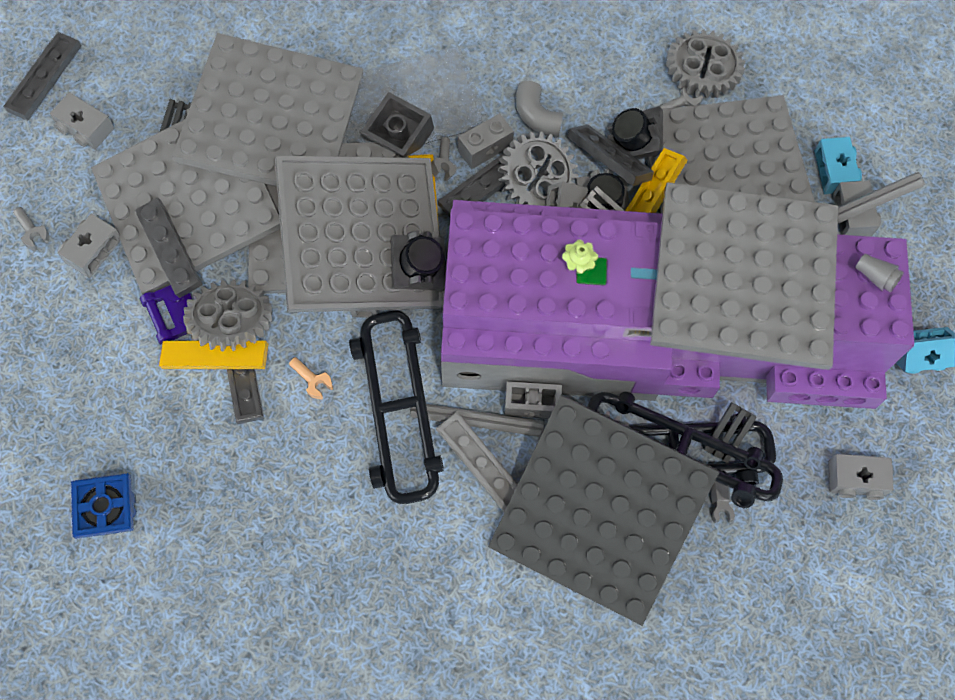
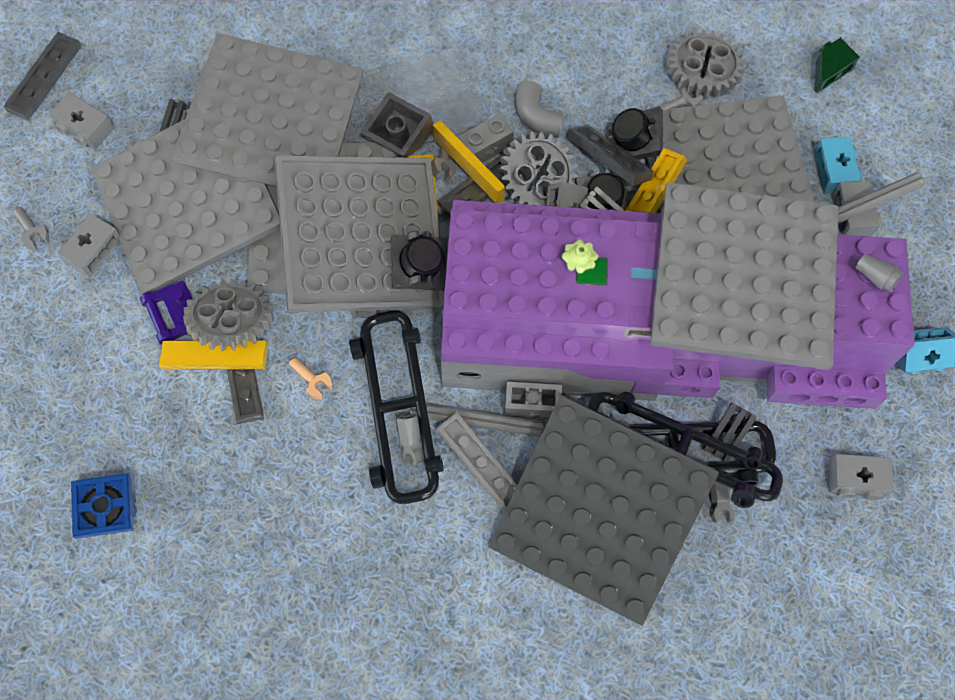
flat silver plate [135,198,203,298] -> none
none -> light grey bar [397,414,424,465]
none -> yellow tile [433,120,505,203]
none -> dark green slope [814,37,860,94]

